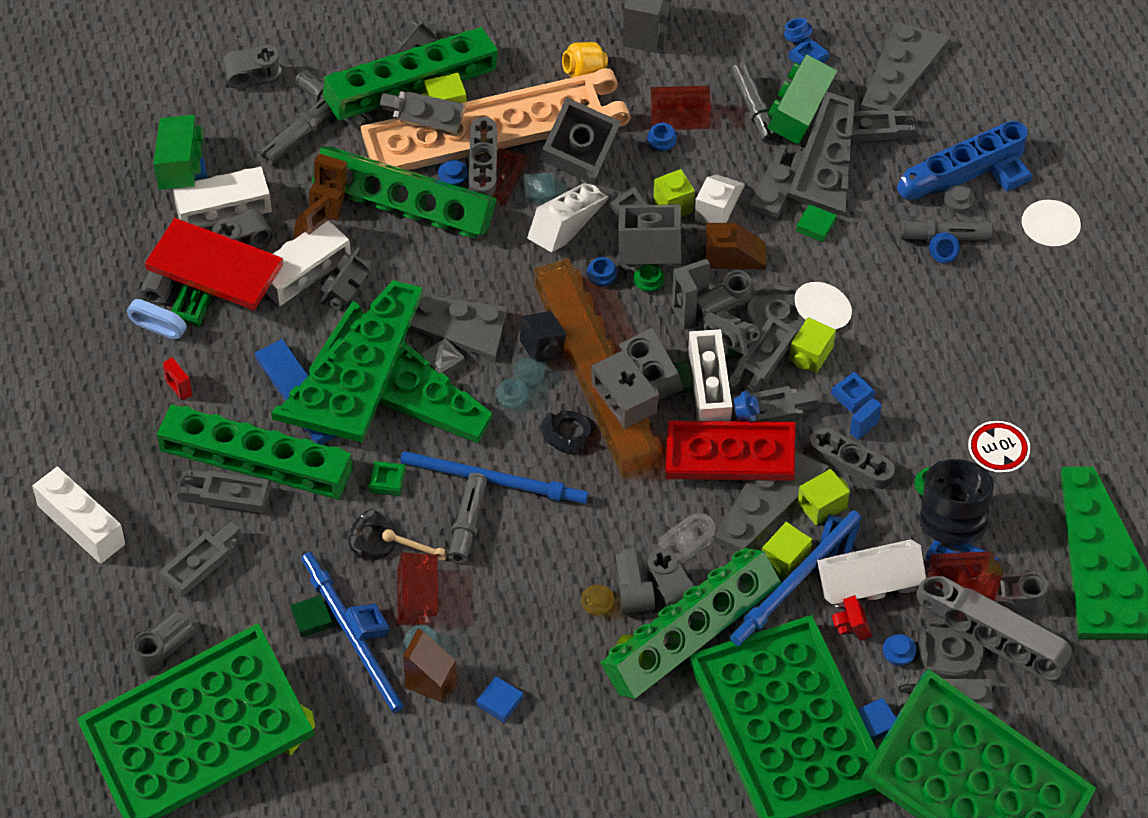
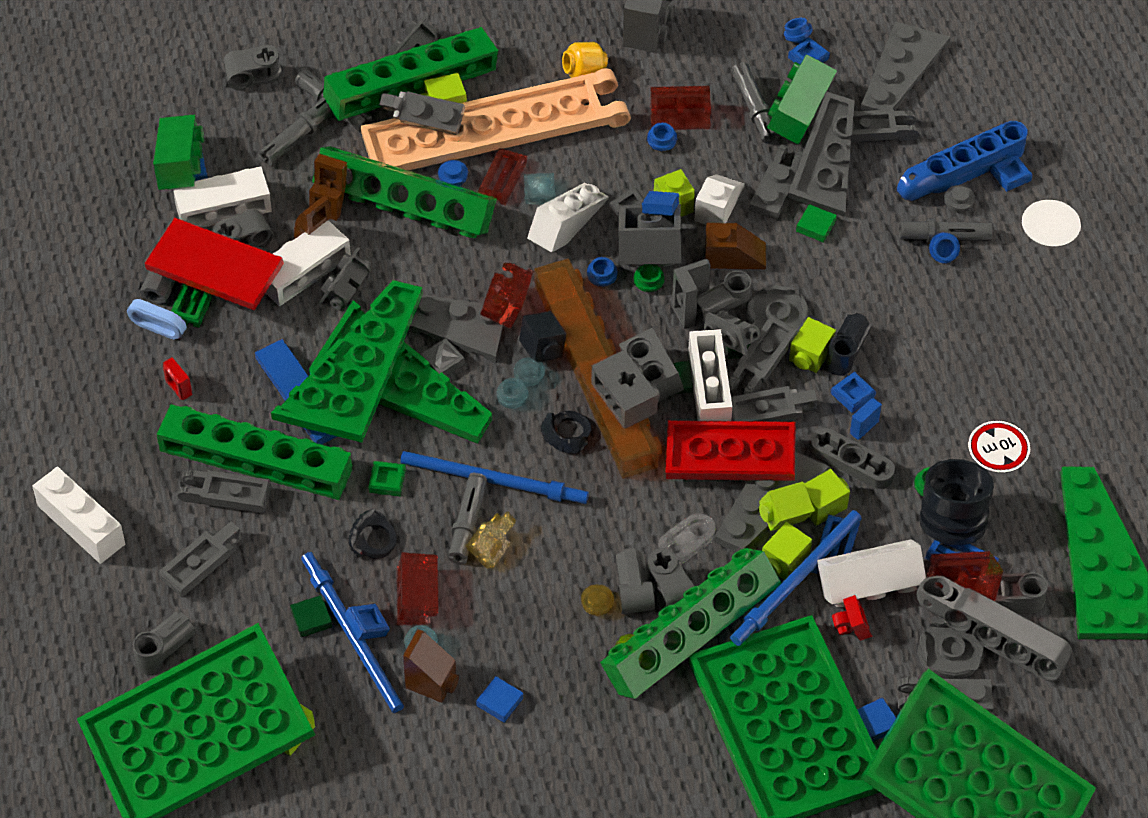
tan hinge [382,529,448,561] -> none
dark grey beam [469,117,497,196] -> none
dark grey brick [539,97,621,184] -> none
blue plate [734,391,760,422] -> none
white sticker [795,282,852,329] -> none
blue plate [882,634,916,666] -> none
none -> clear yellow plate [466,511,516,569]
none -> clear red hinge [479,263,534,329]
none -> blue tile [642,191,679,216]
none -> lime brick [759,481,815,531]
none -> black piece [825,313,872,376]

